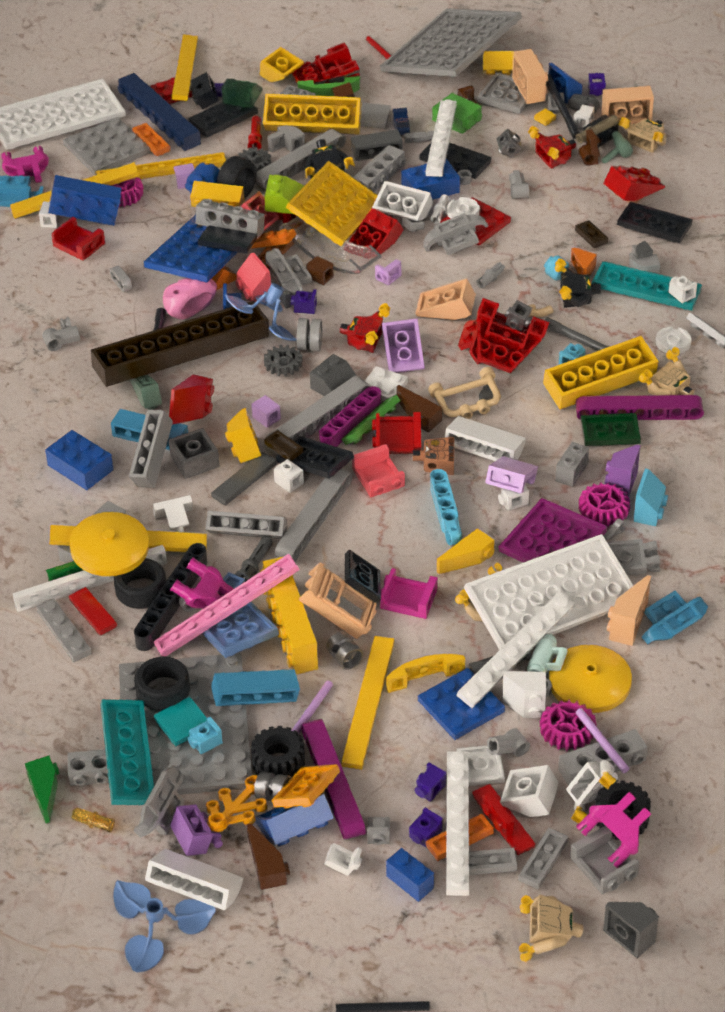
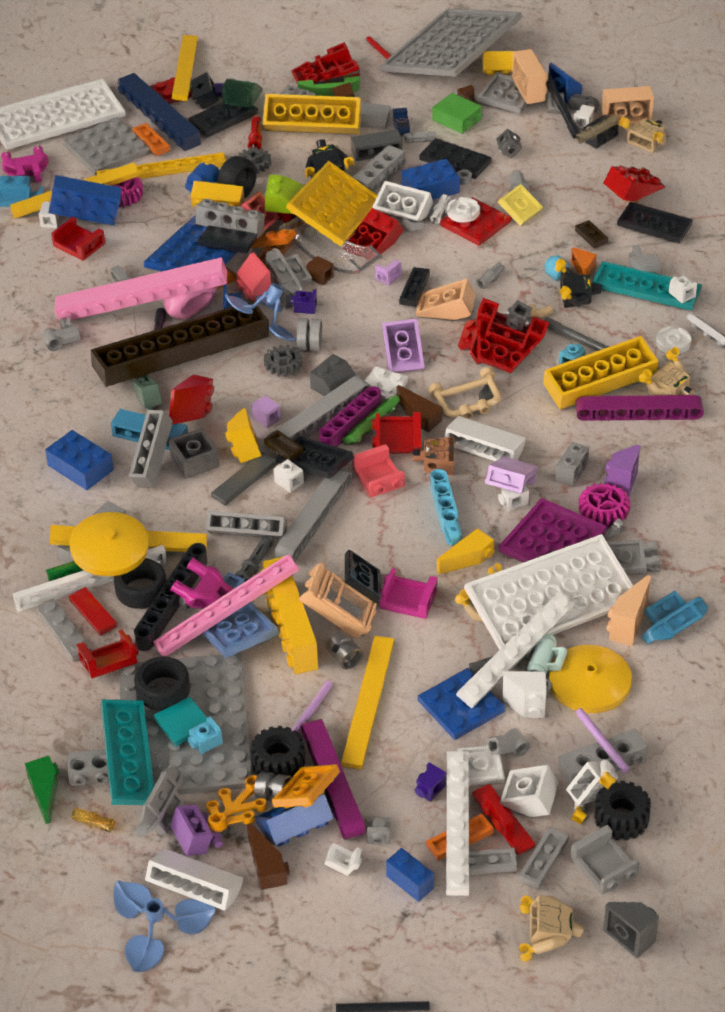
white piece [153,495,192,532] -> none
lavender panel [174,163,194,189] -> none
dark azure brick [211,669,300,706] -> none
light grey beam [255,129,346,190] -> none
yellow slope [260,47,304,83] -> none
light grey brick [267,126,305,152] -> none
red torso [340,303,390,353] -> none
yellow slope [386,654,465,693] -> none
dark purple brick [409,807,443,848] -> none
light grey plate [423,213,488,255] -> none
white plate [426,100,457,177] -> none
red torso [528,126,577,169] -> none
yellow tile [534,109,557,126] -> none
dark pink gear [539,699,597,752] -> none
dark pink connector [576,792,652,868] -> none
reddish brown plate [578,129,600,166] -> none
dark green plate [581,413,641,446] -> none
dark purple brick [588,73,606,96] -> none
sand green piece [602,131,633,163] -> none
medium azure slope [634,469,668,526] -> none
dark grey tile [636,241,653,259] -> none
none -> bright pink brick [54,258,227,321]
none -> red panel [76,629,139,679]
none -> black plate [399,267,430,306]
none -> light yellow tile [498,184,543,226]

